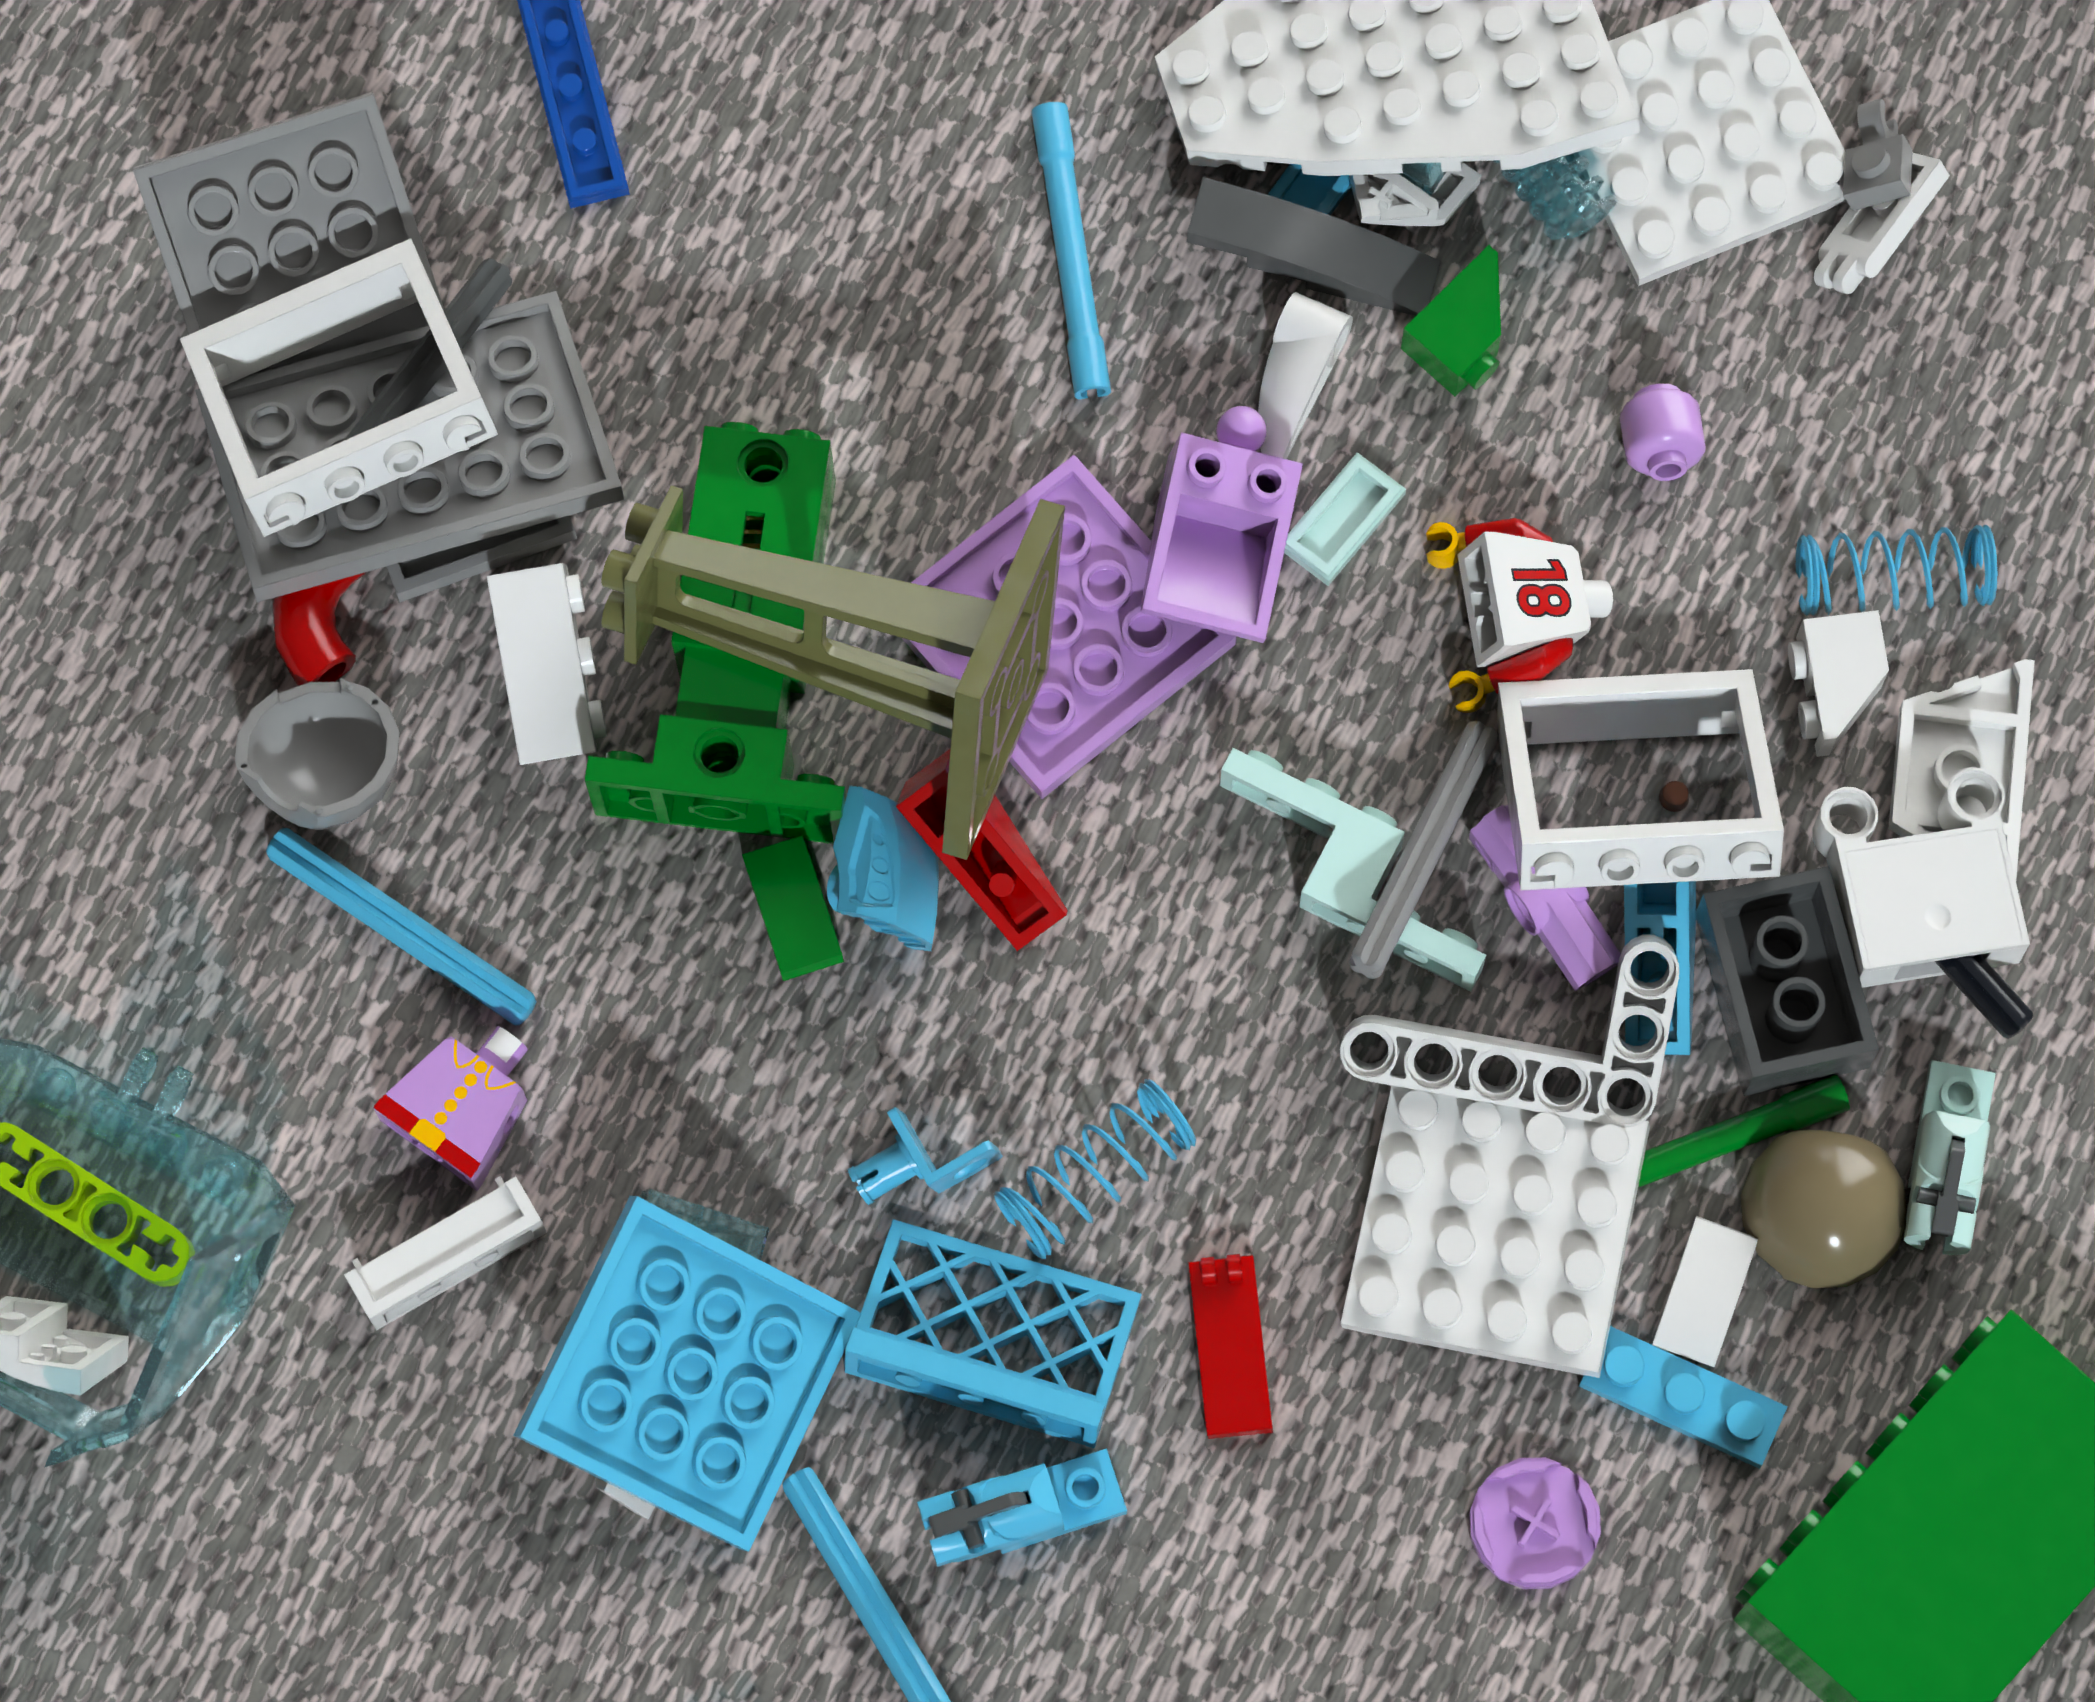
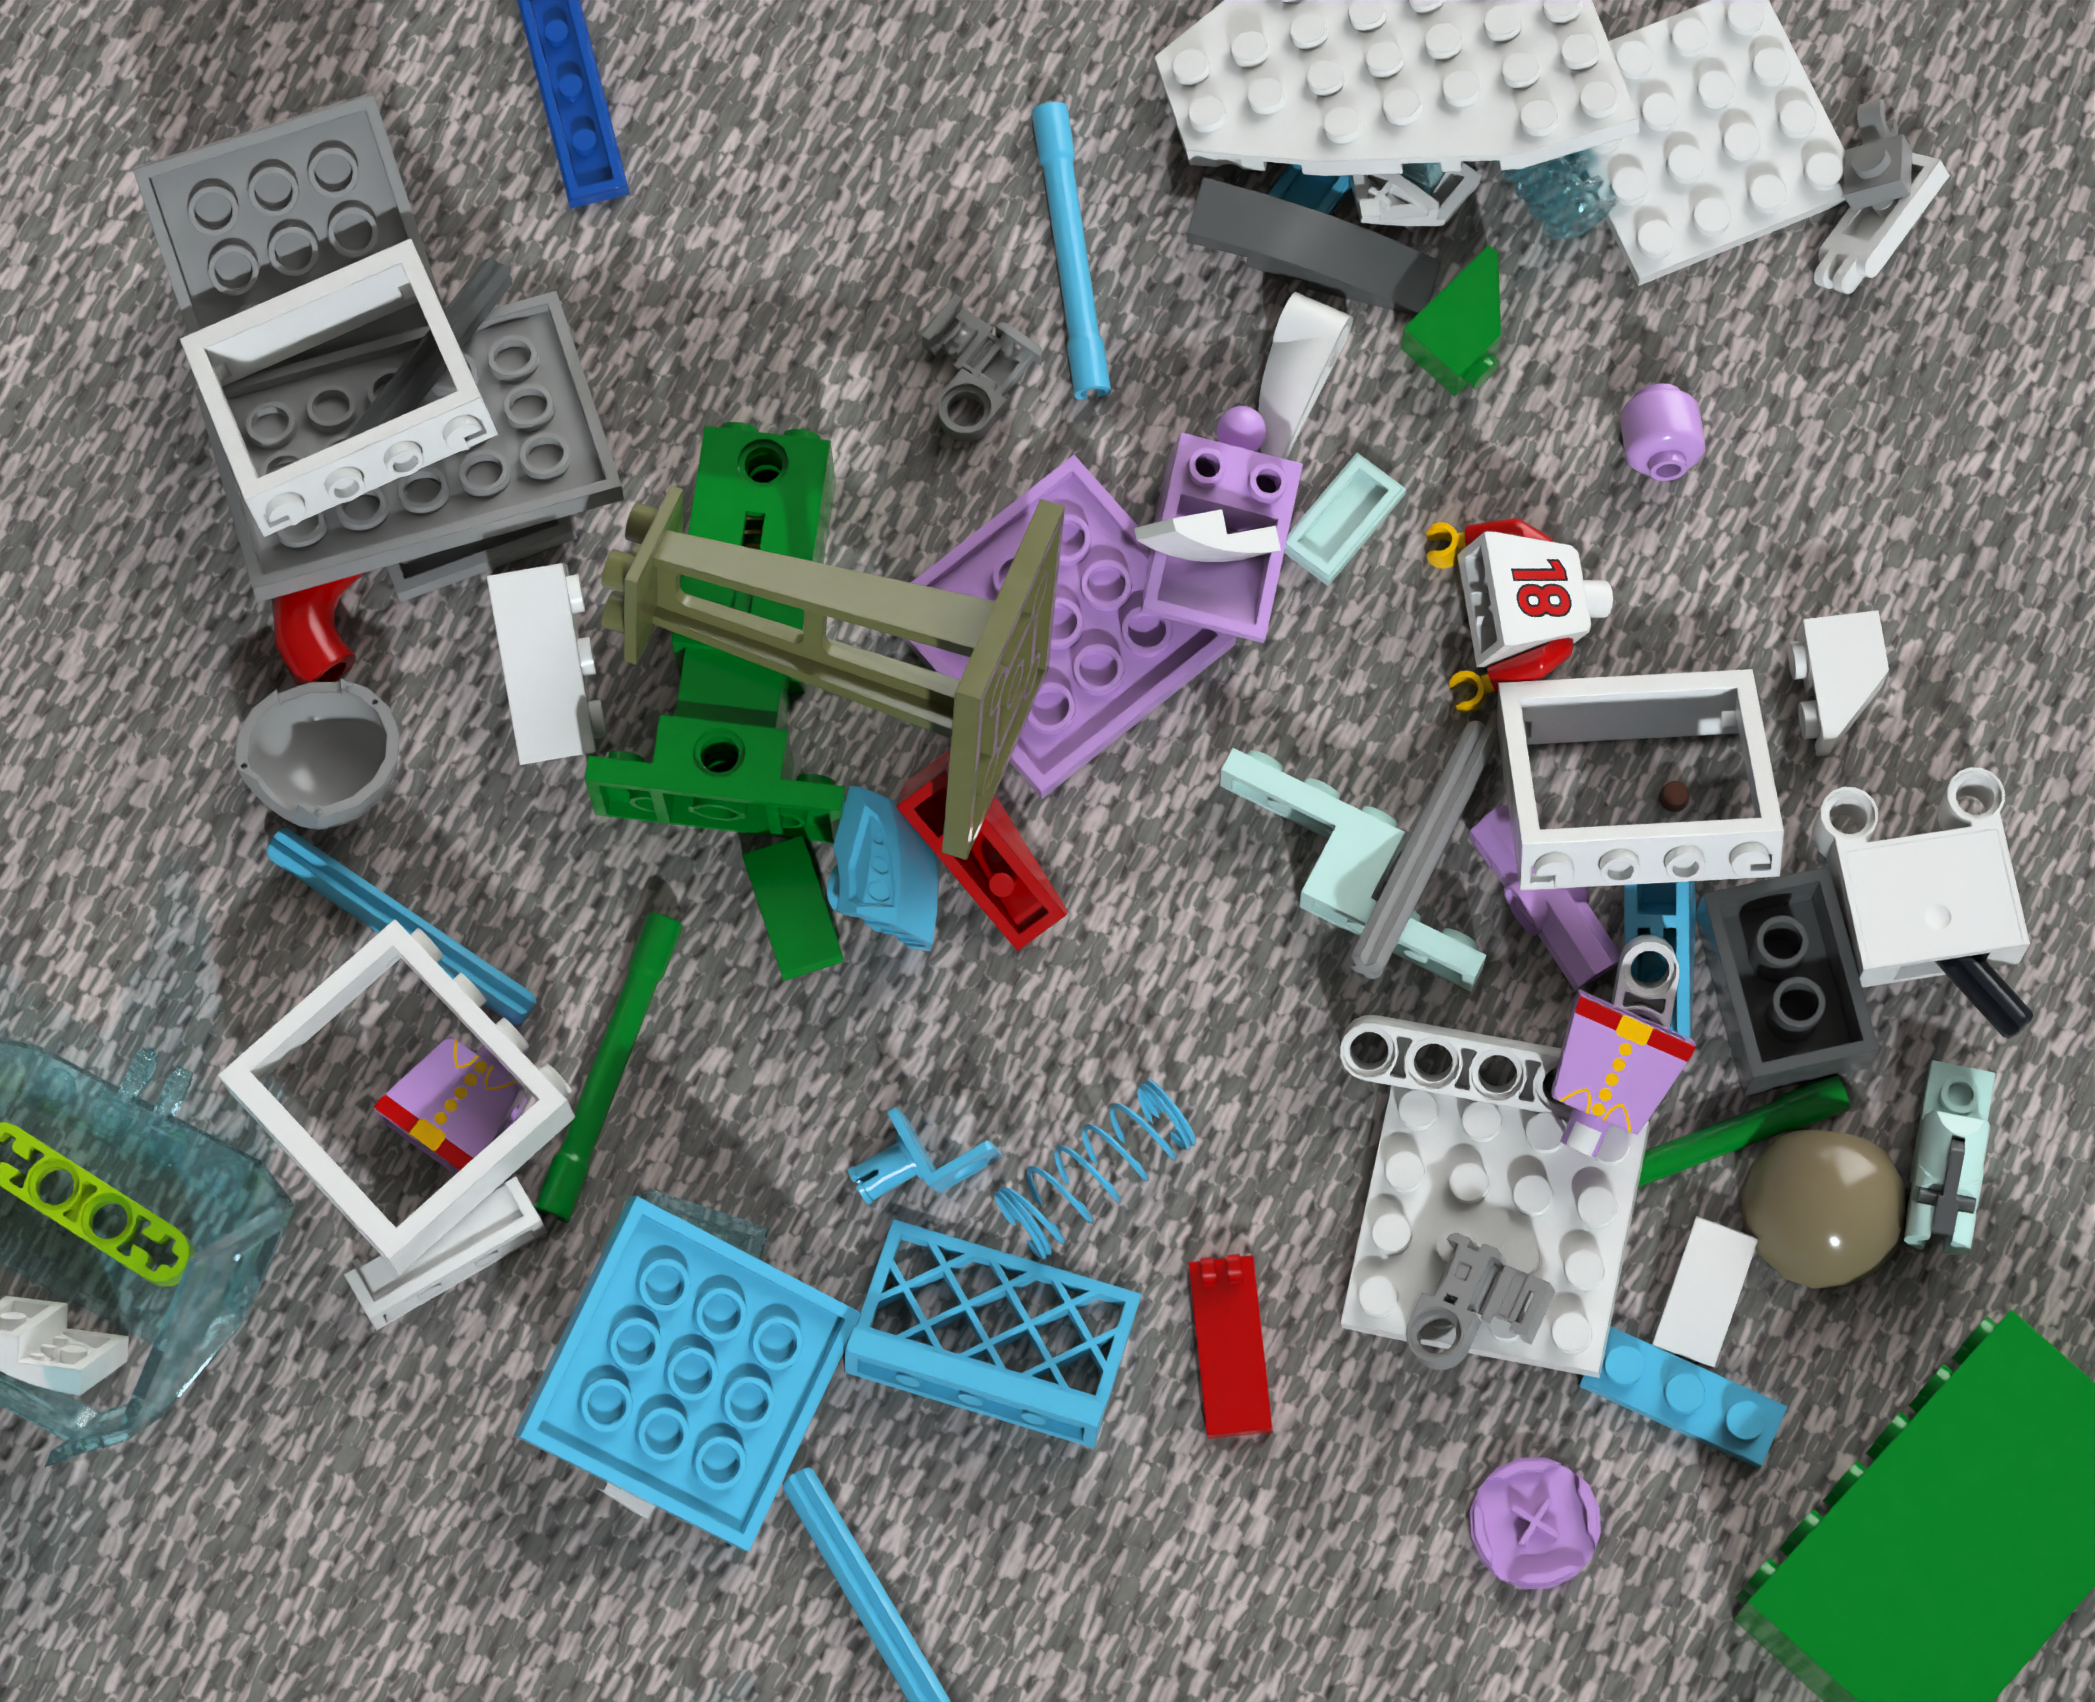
medium azure plate [917,1448,1127,1567] -> none
medium azure piece [1796,525,1998,616] -> none
white wing [1888,659,2035,880] -> none
none -> white window [218,919,575,1276]
none -> green piece [534,912,683,1223]
none -> light grey piece [922,294,1042,442]
none -> white slope [1134,509,1281,562]
none -> light grey piece [1406,1233,1555,1370]
none -> lavender torso [1551,990,1696,1157]

